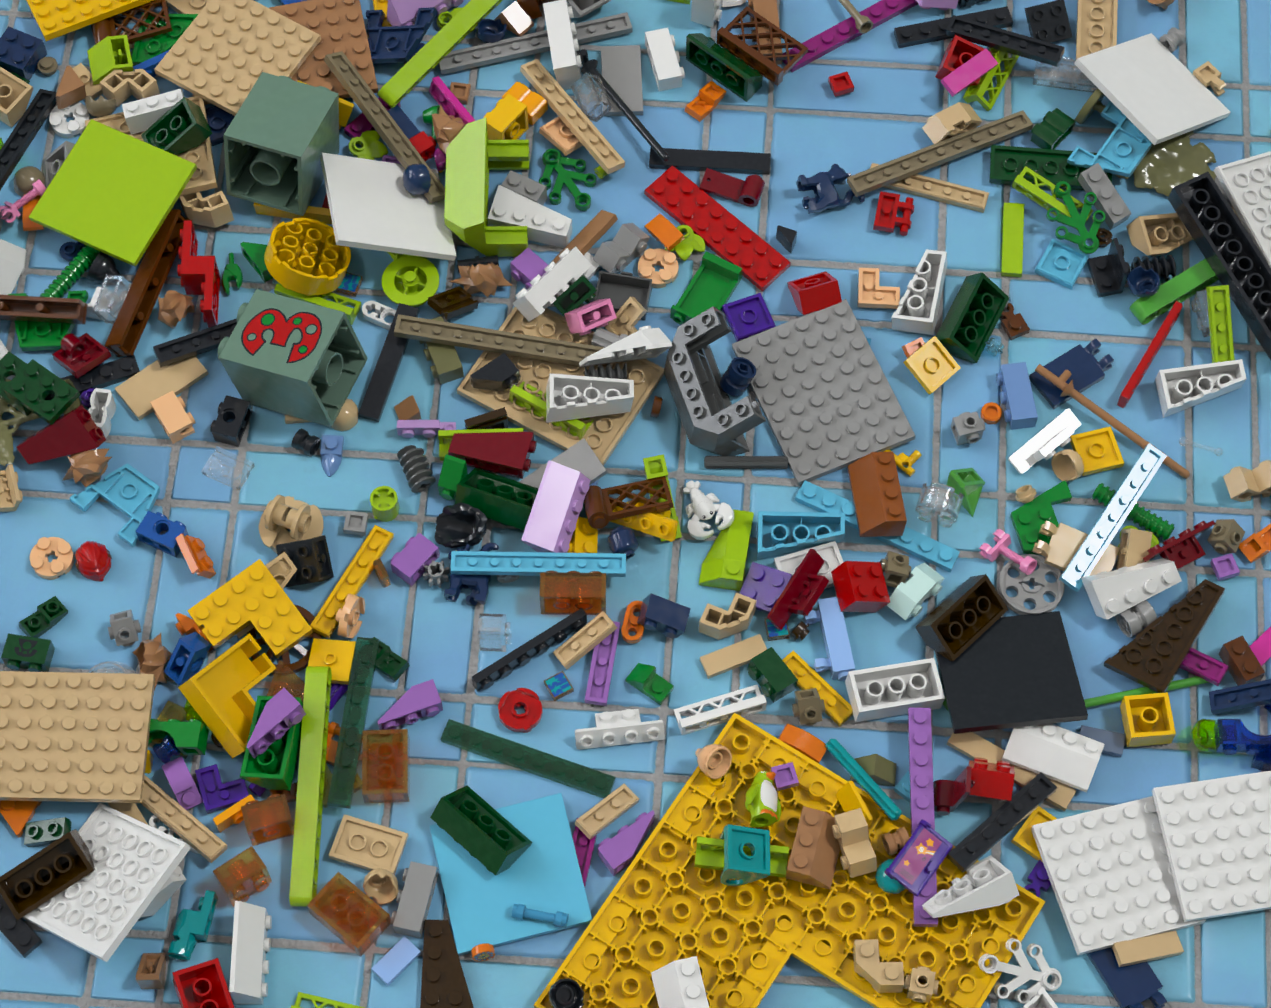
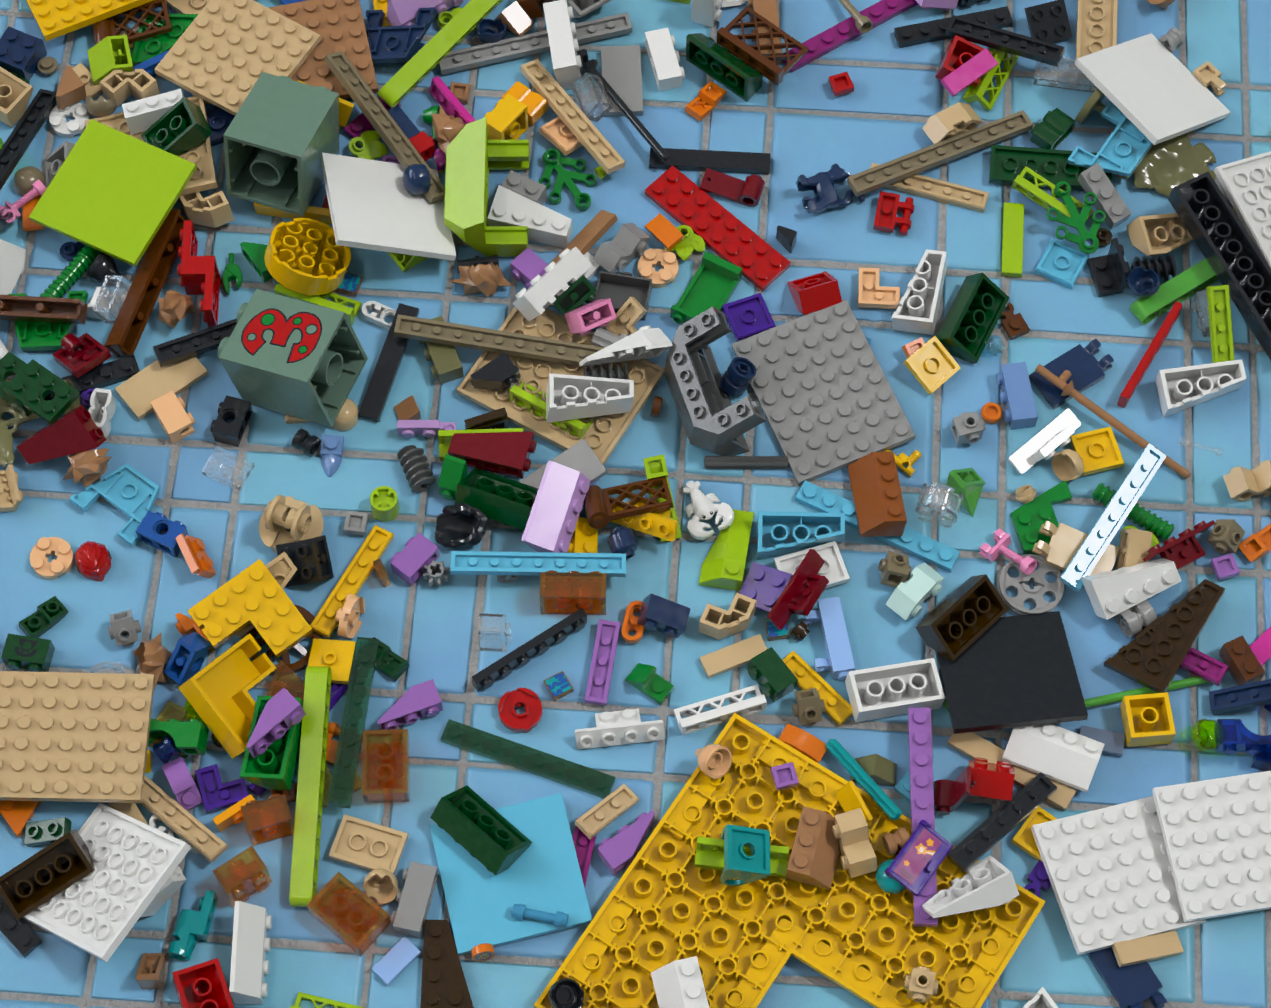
lime wheel [382,255,440,307] -> none
dark brown plate [427,286,479,320] -> none
dark blue animal [444,542,499,606] -> none
tan tile [553,611,617,670] -> none
lime animal [745,771,781,827] -> none
red brick [831,561,890,613] -> none
tan brick [853,939,904,993] -> none
white plant [978,938,1062,1004] -> none

